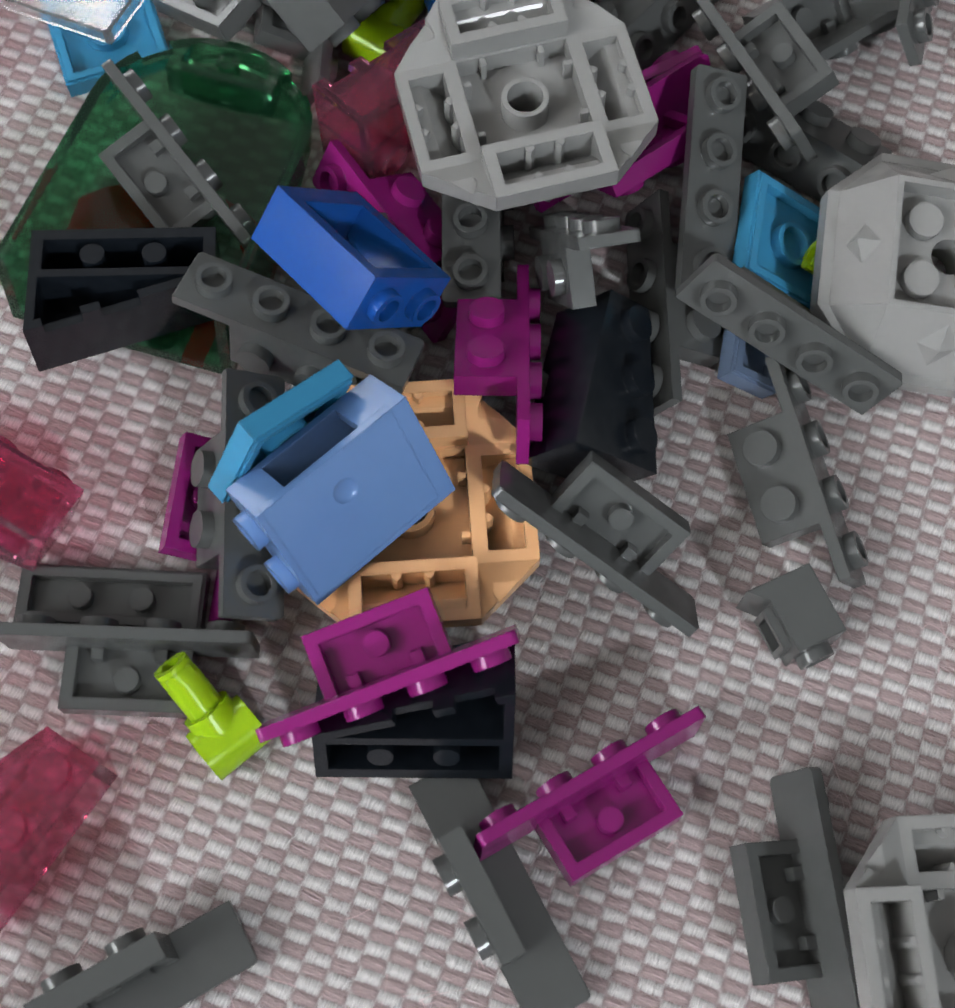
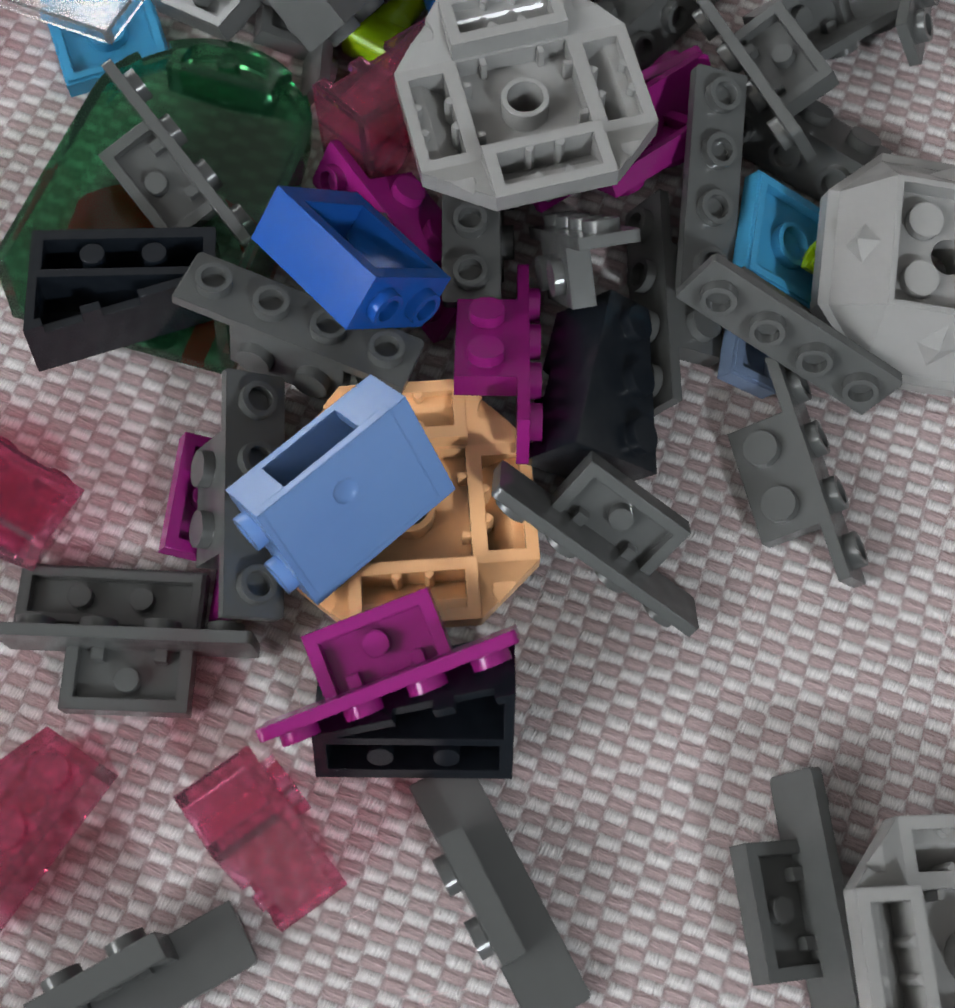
lime pin [154,651,272,780] -> none
dark azure tile [207,359,354,503] -> none
magenta bracket [473,706,706,887] -> none
dark grey window [736,563,847,670] -> none
none -> clear pink wedge [173,745,347,932]

